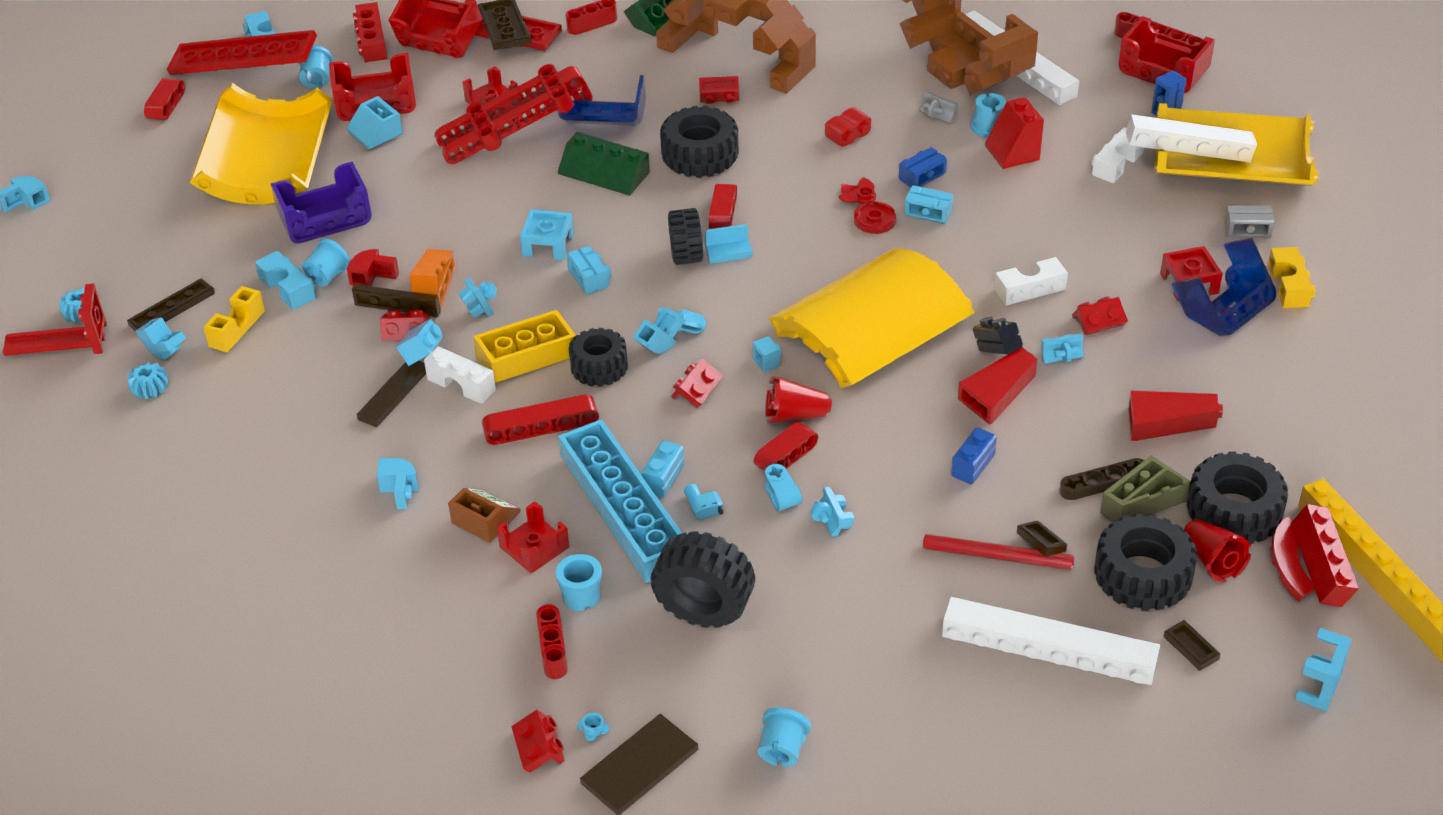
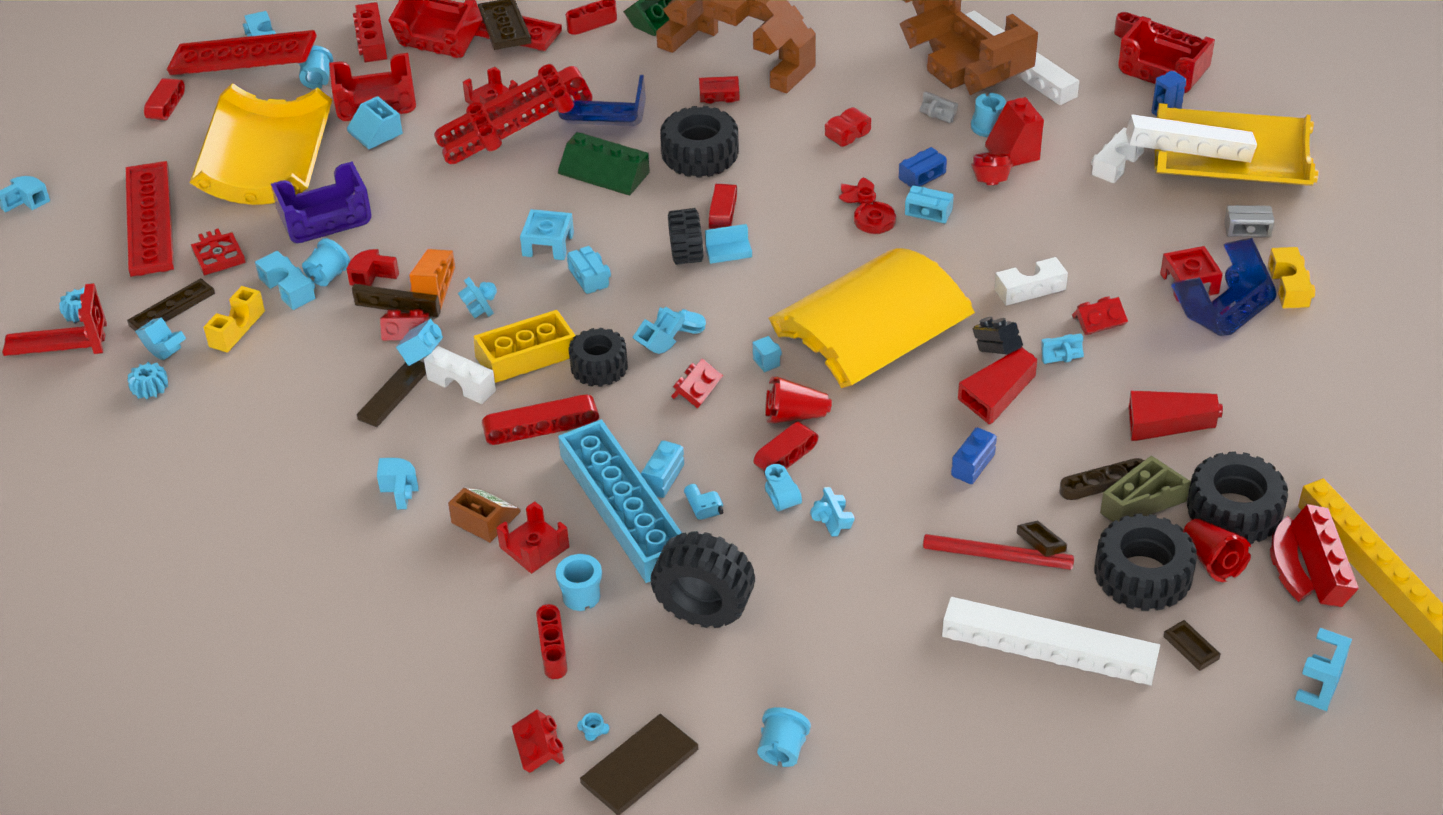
none -> red plate [125,161,174,277]
none -> red piece [191,228,246,276]
none -> red cone [971,152,1013,185]

